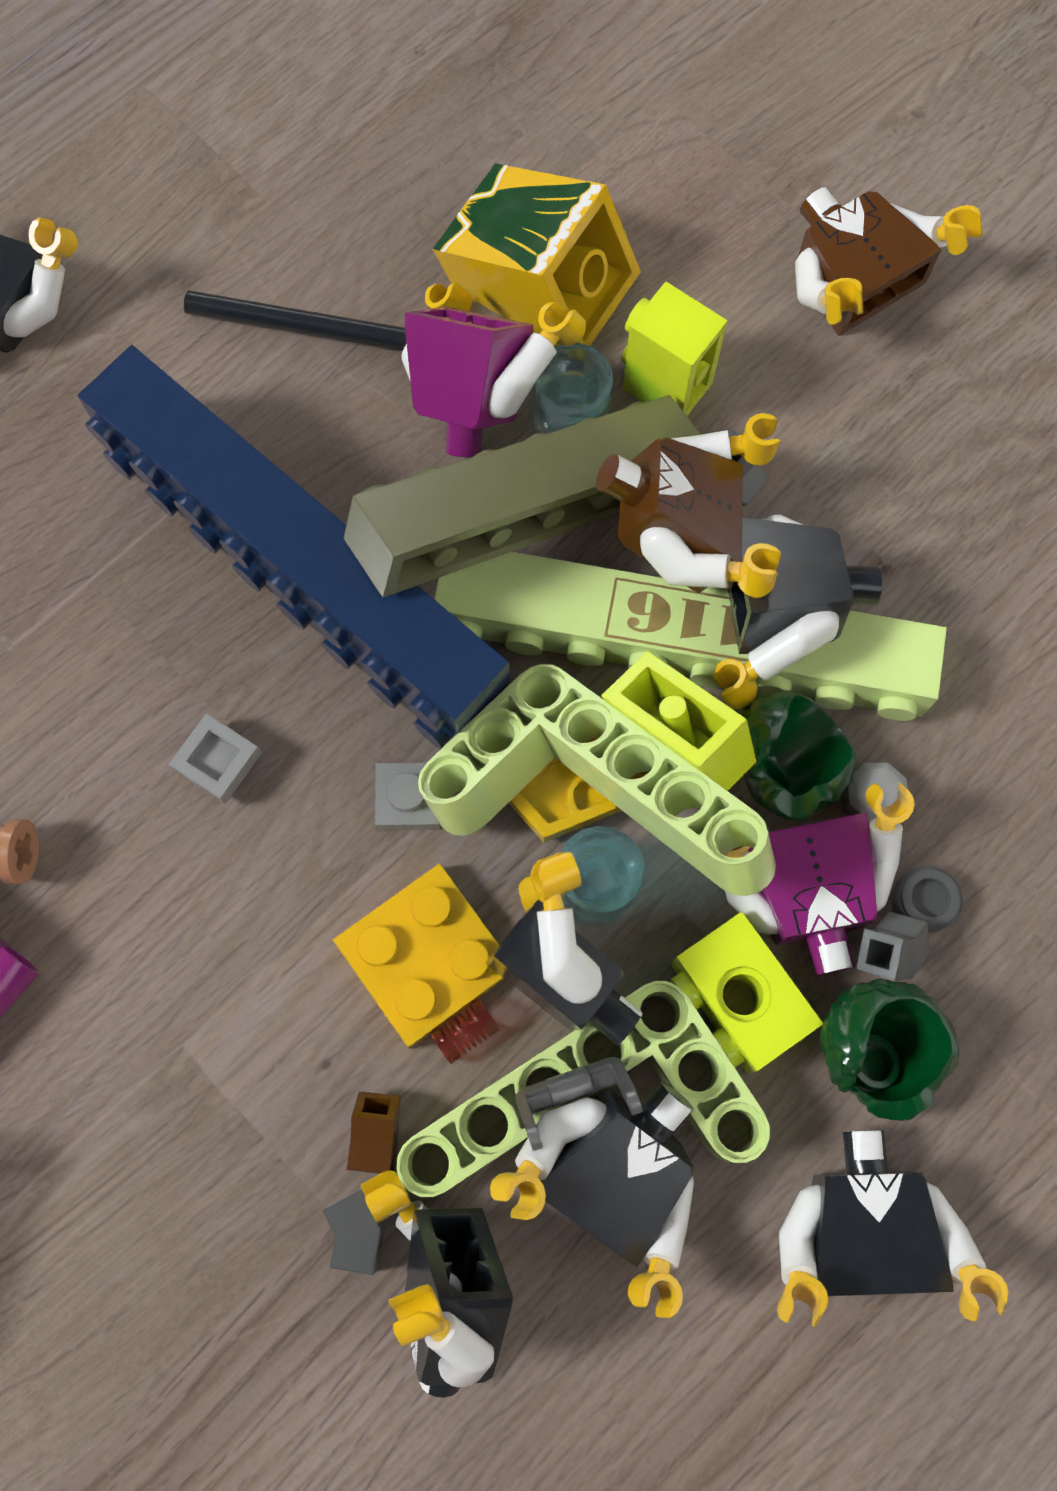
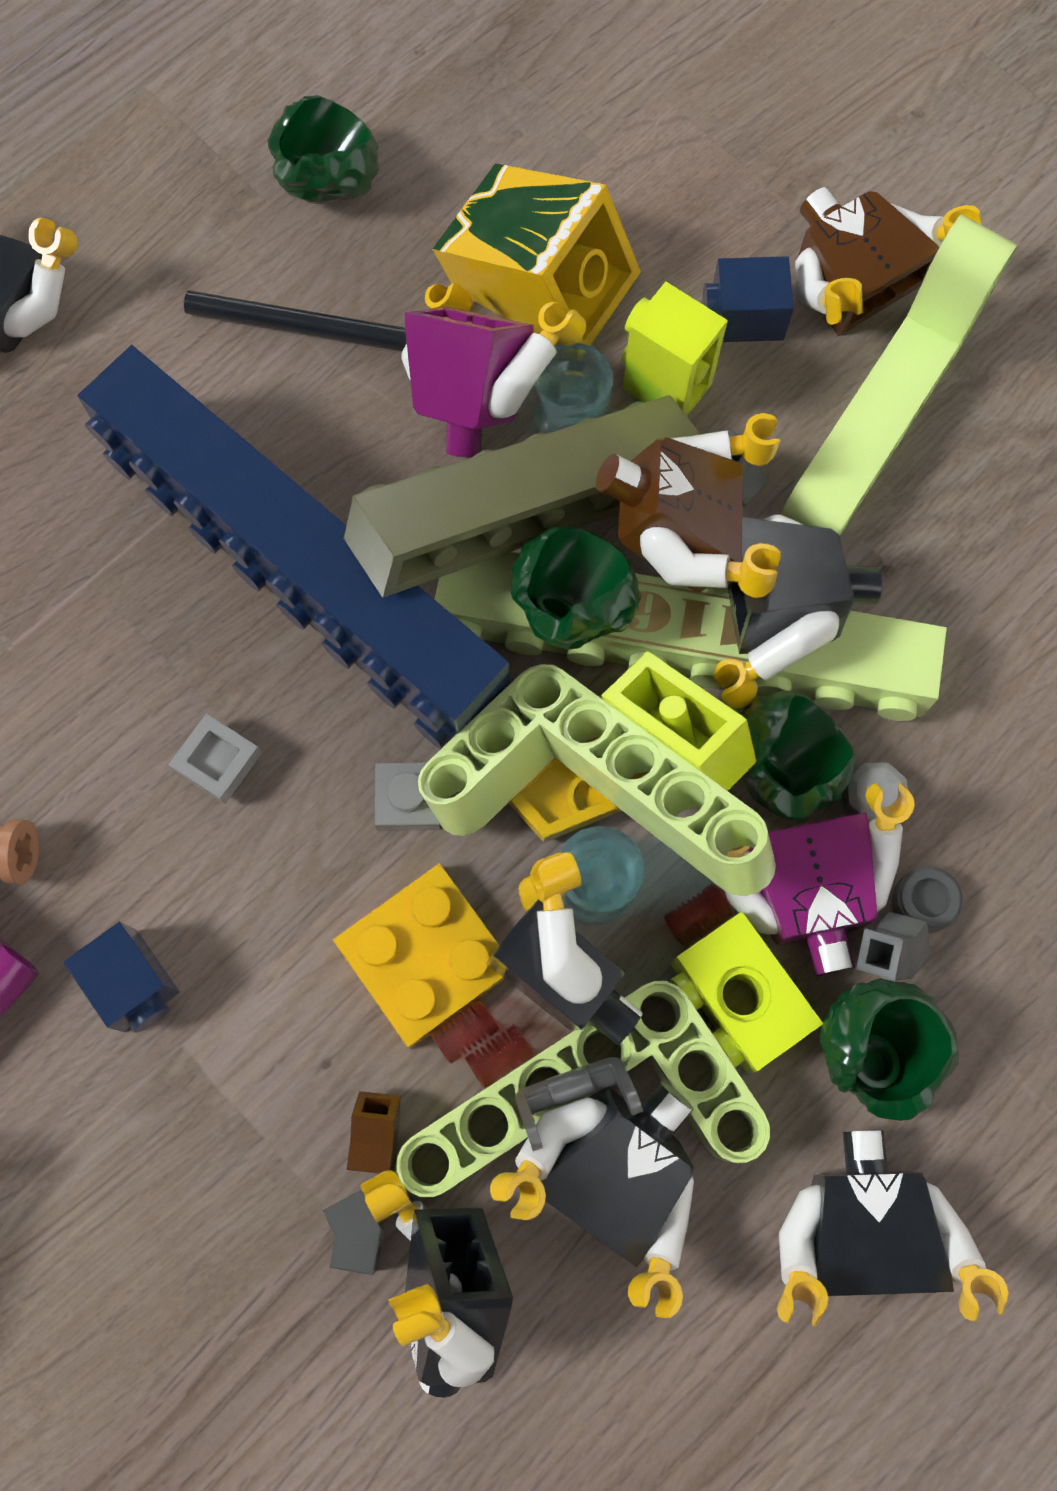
none -> dark blue brick [63,921,180,1033]
none -> dark green hair [267,95,379,204]
none -> clear red piece [464,1024,535,1089]
none -> dark green hair [510,527,642,649]
none -> clear red piece [664,883,733,947]
none -> dark blue brick [702,256,794,342]
none -> yellowish green beam [781,214,1018,536]

